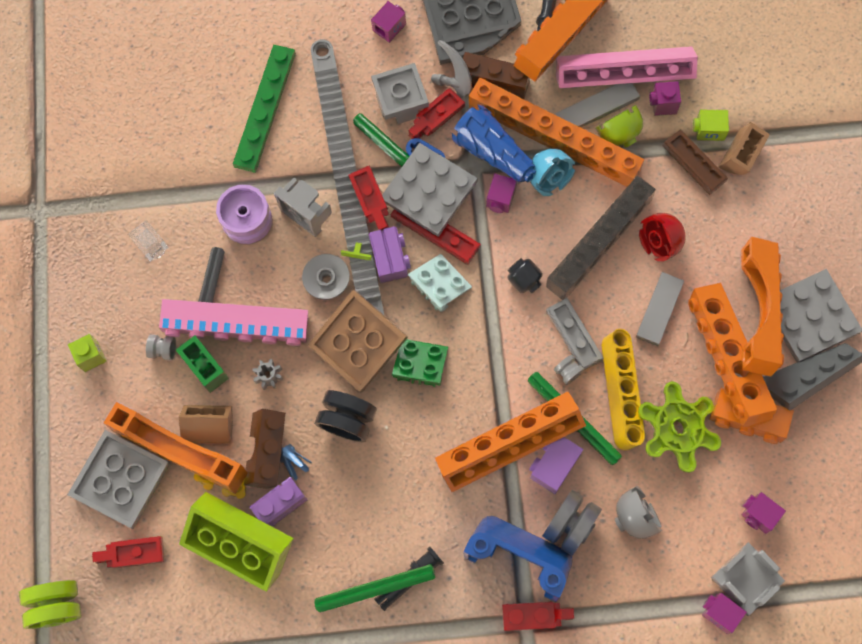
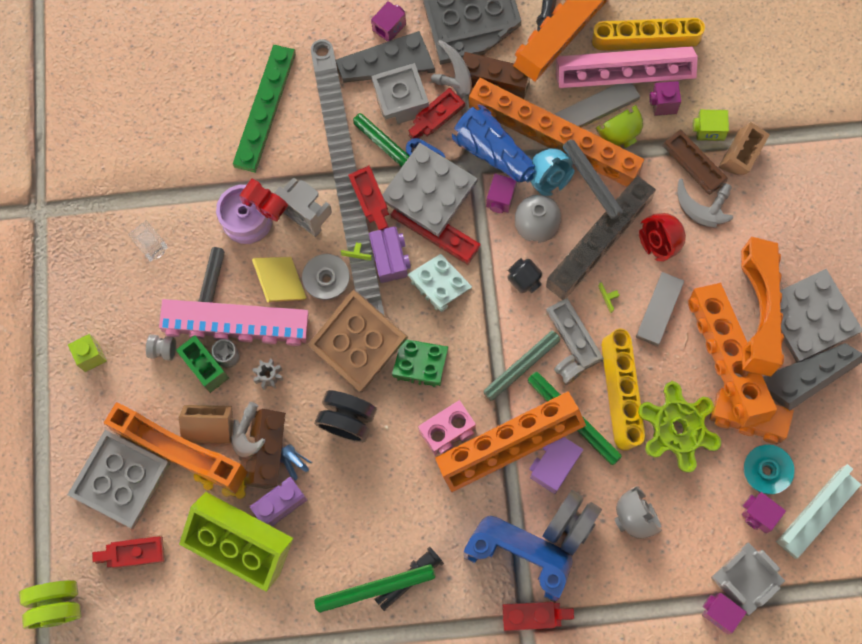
none -> light grey wheel [212,339,240,368]
none -> light grey piece [231,402,265,458]
none -> red leg [240,178,288,221]
none -> light yellow piece [252,257,306,302]
none -> dark grey wing [336,31,435,83]
none -> bright pink brick [418,400,476,455]
none -> sand green axle [484,331,560,401]
none -> light grey cylinder [515,195,561,243]
none -> dark grey axle [563,140,623,219]
none -> yellow beam [592,18,705,50]
none -> lime piece [598,282,620,313]
none -> light grey piece [677,179,733,228]
none -> teal dish [744,444,795,495]
none -> light aqua fence [776,464,862,559]

